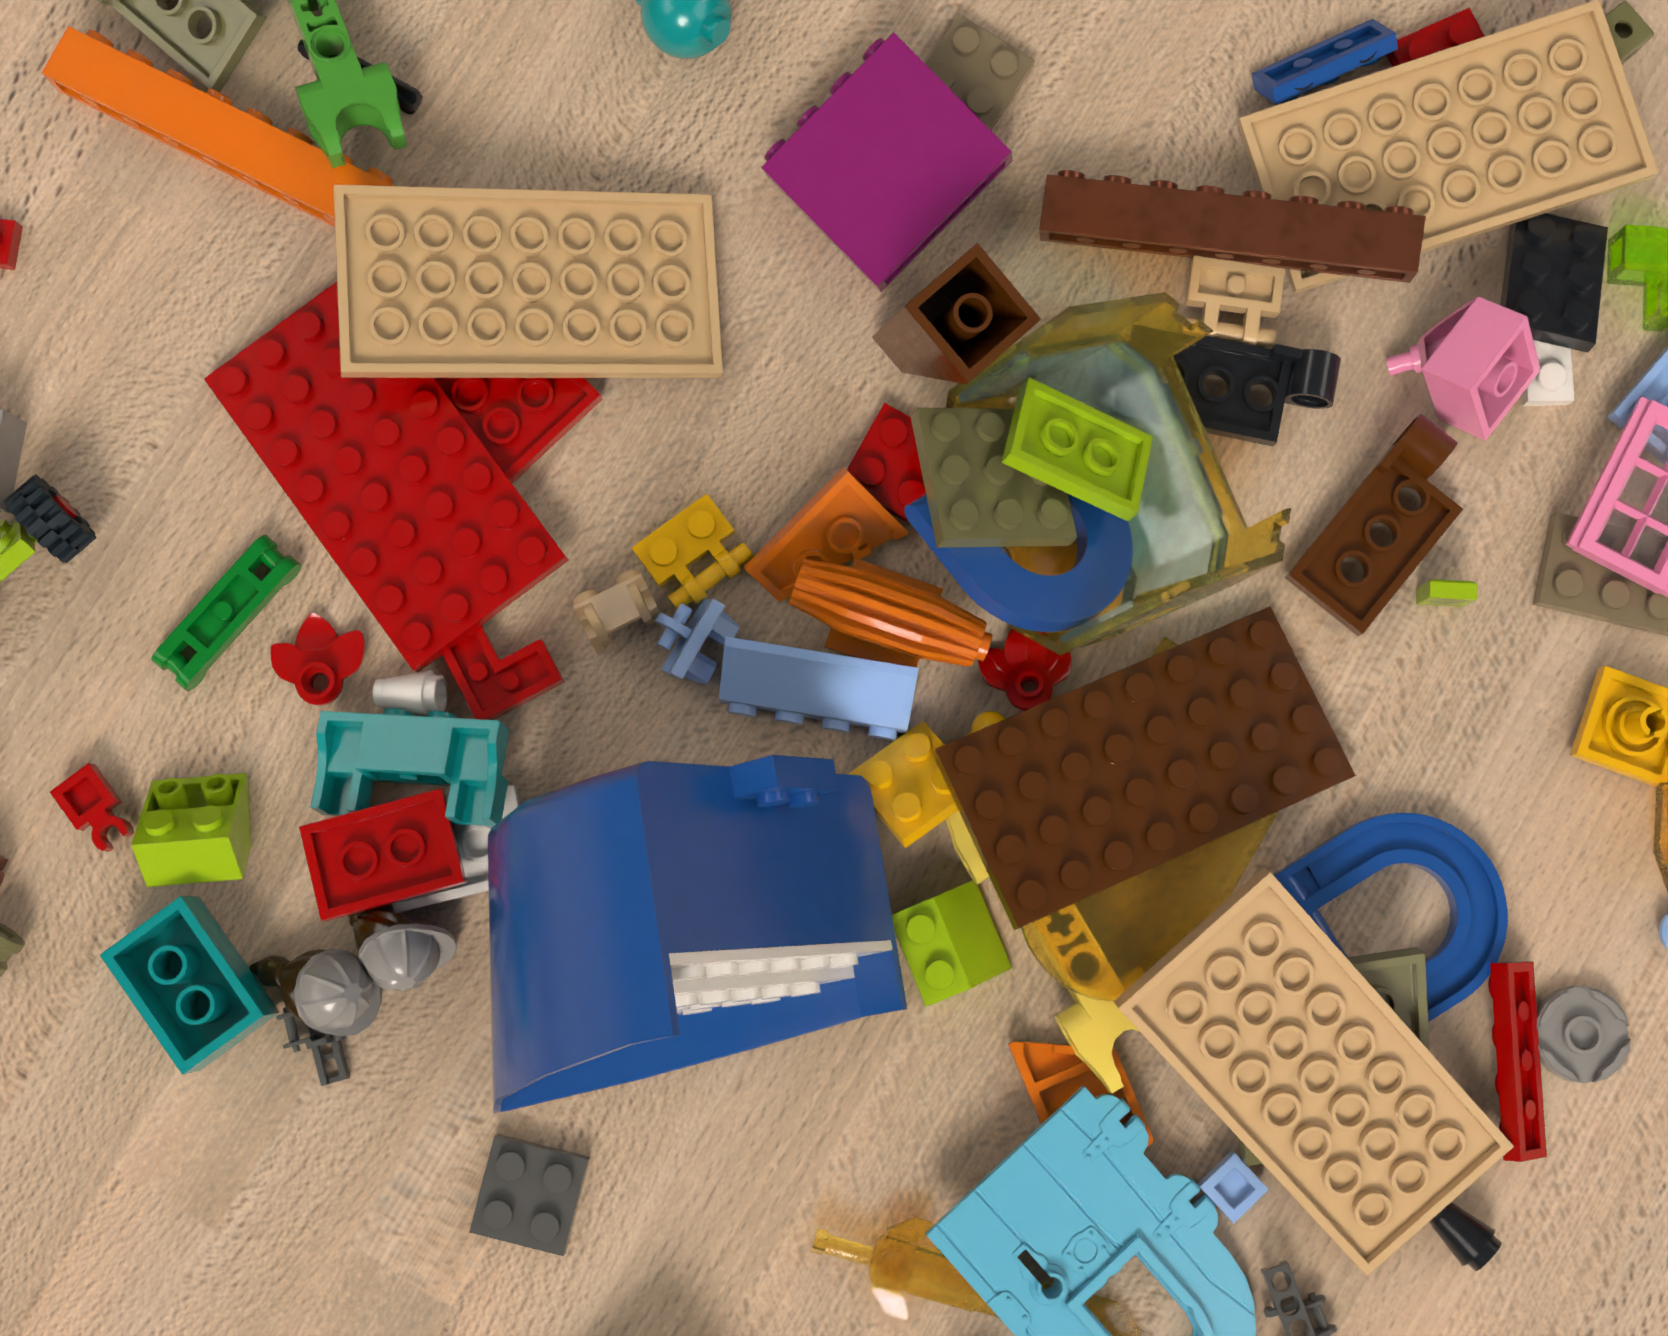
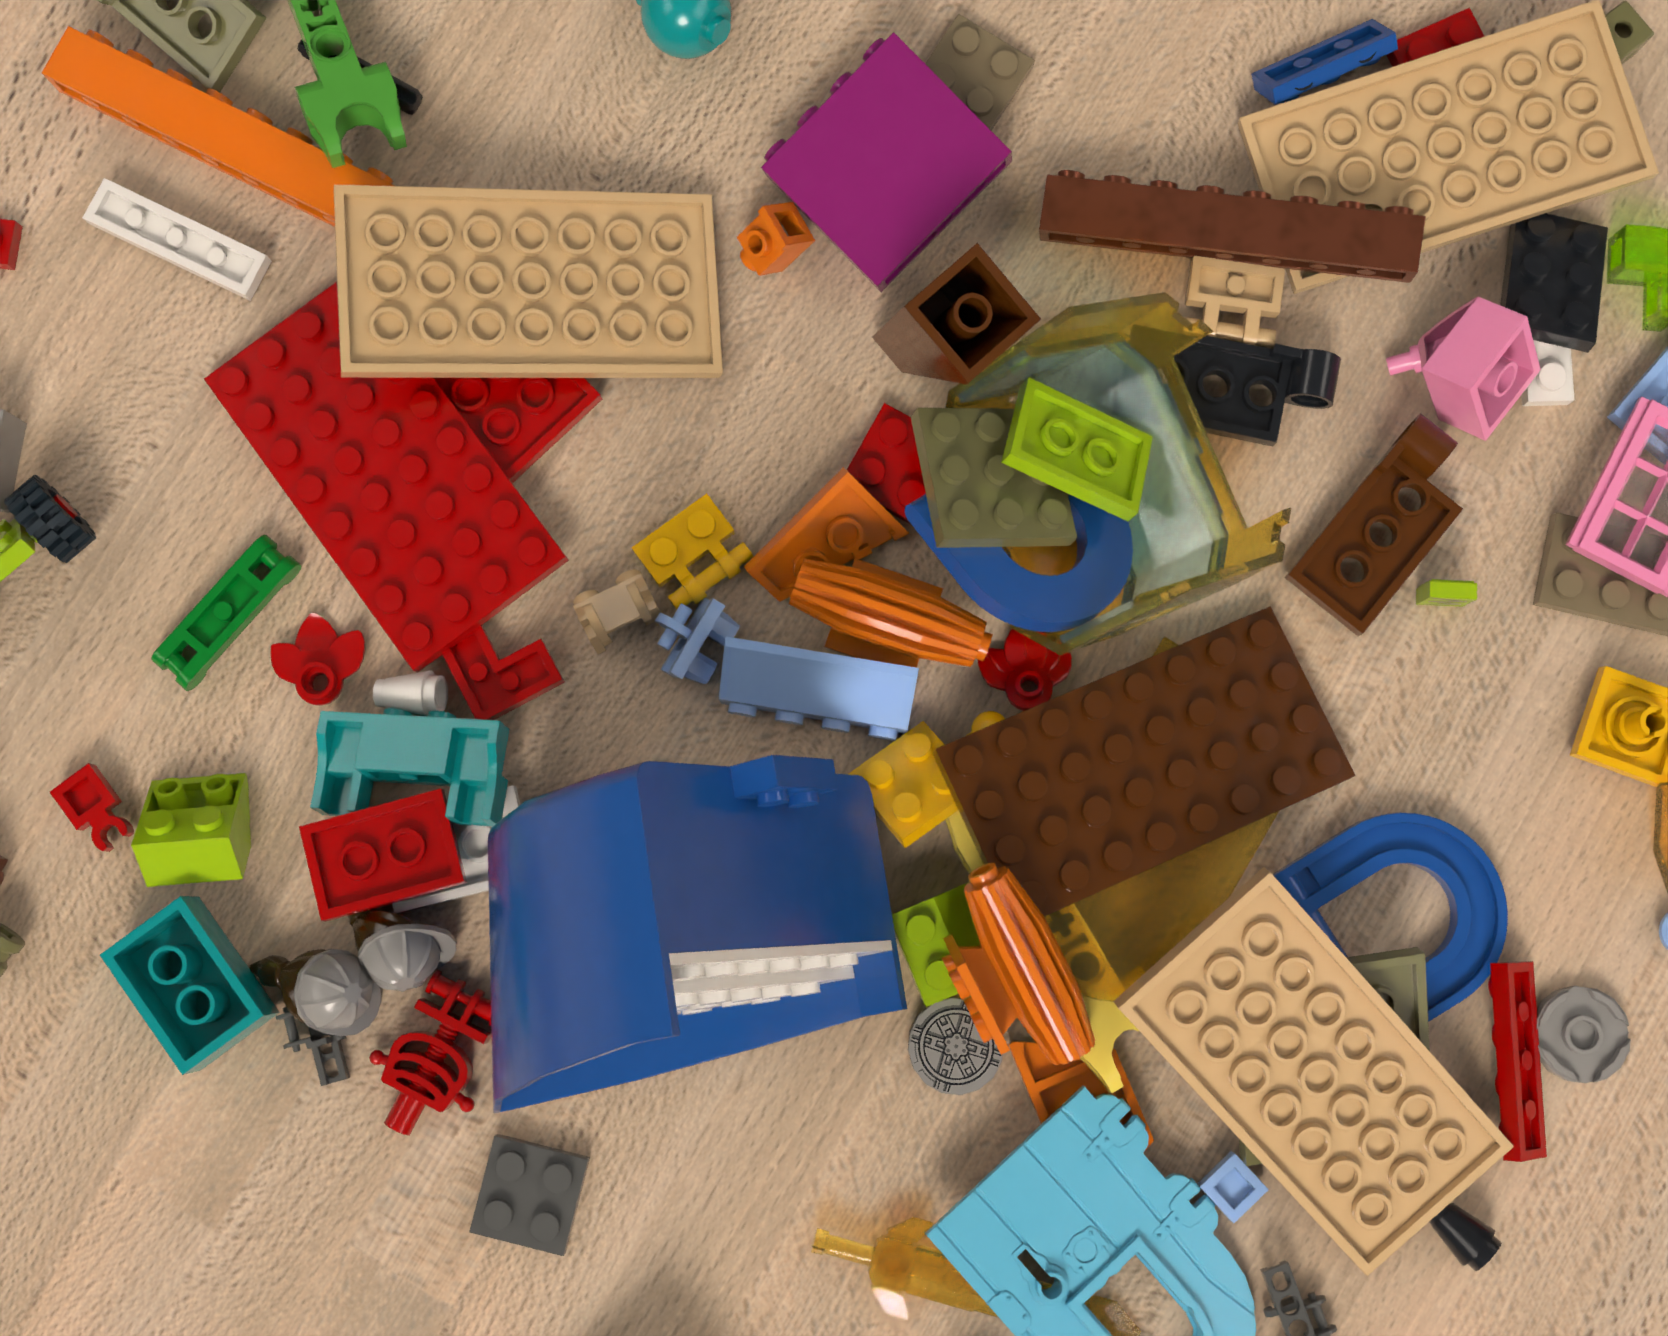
none -> white plate [82,178,272,301]
none -> red torso [369,970,492,1136]
none -> orange brick [737,202,816,276]
none -> light grey tile [908,997,1003,1095]
none -> orange plate [942,863,1095,1065]

